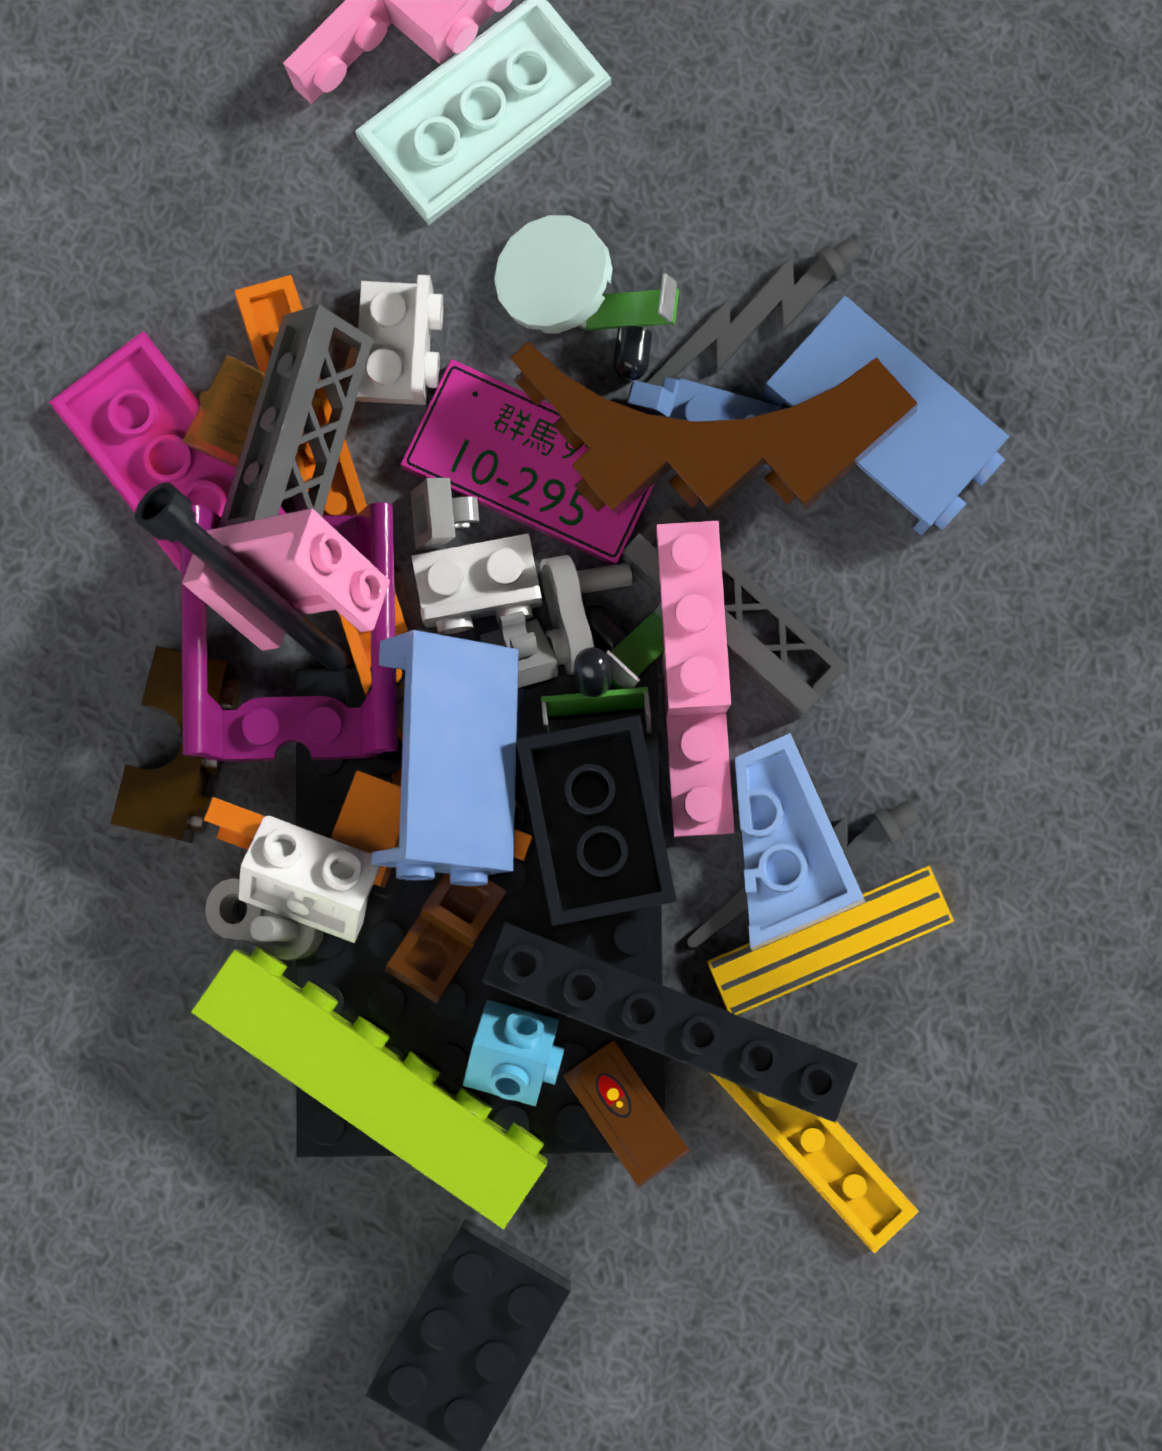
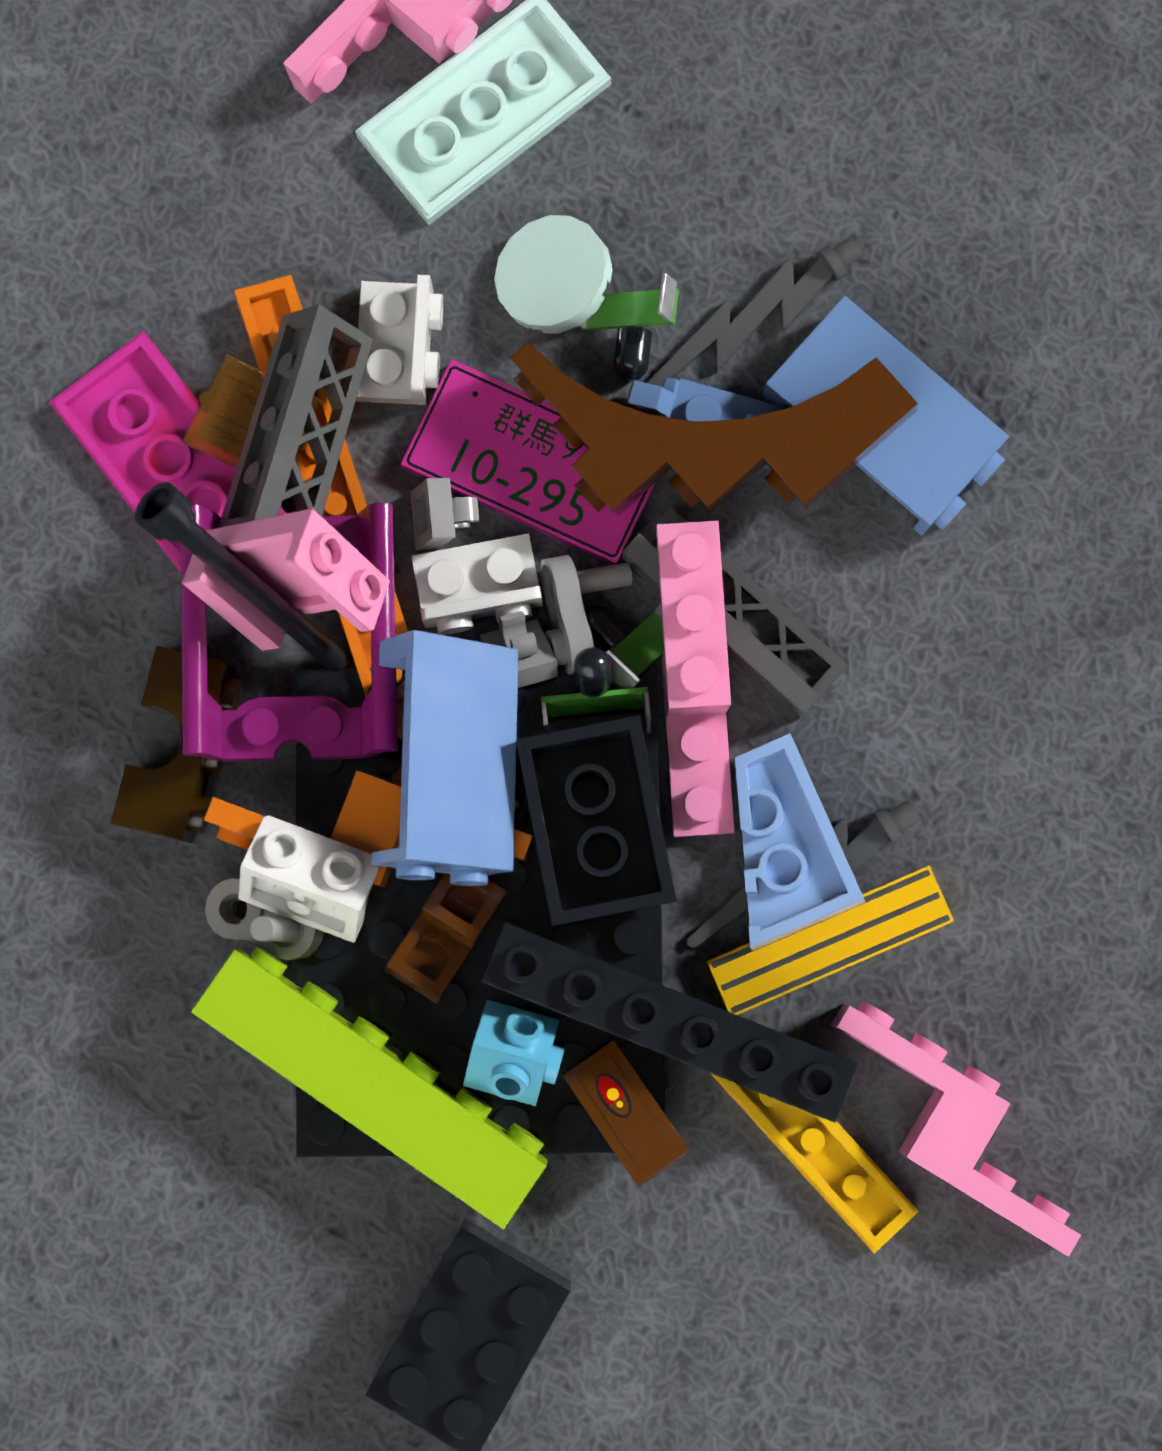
none -> bright pink bracket [831,1001,1081,1257]

